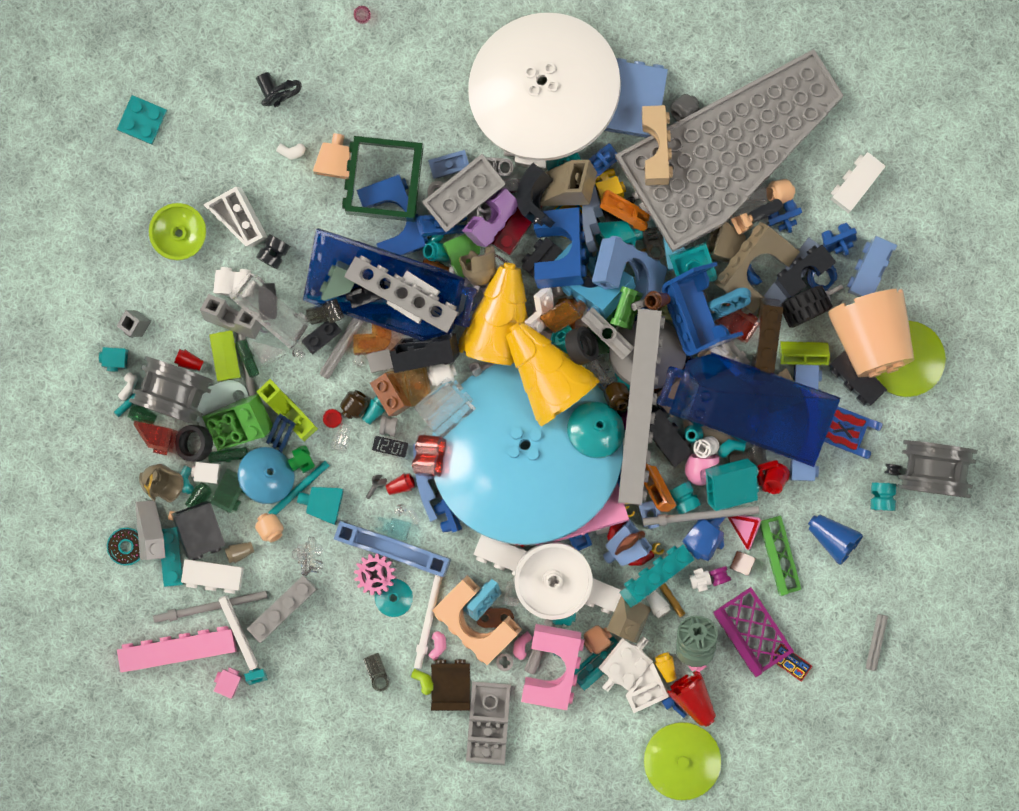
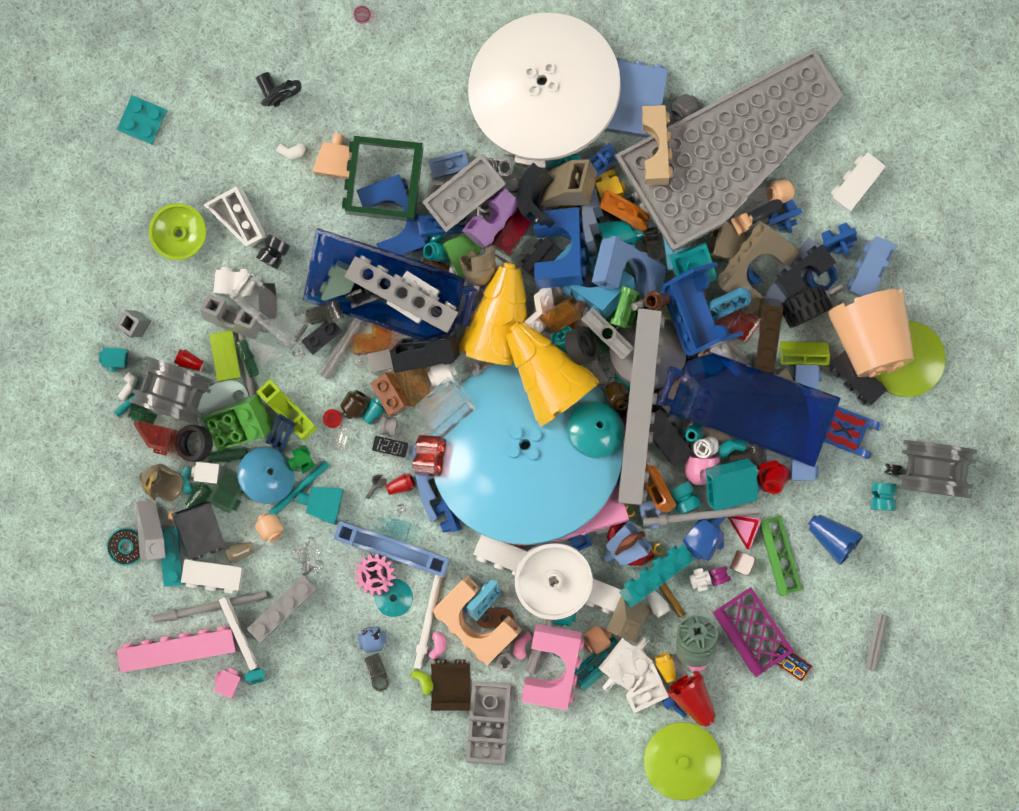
none -> medium blue head [358,626,387,653]

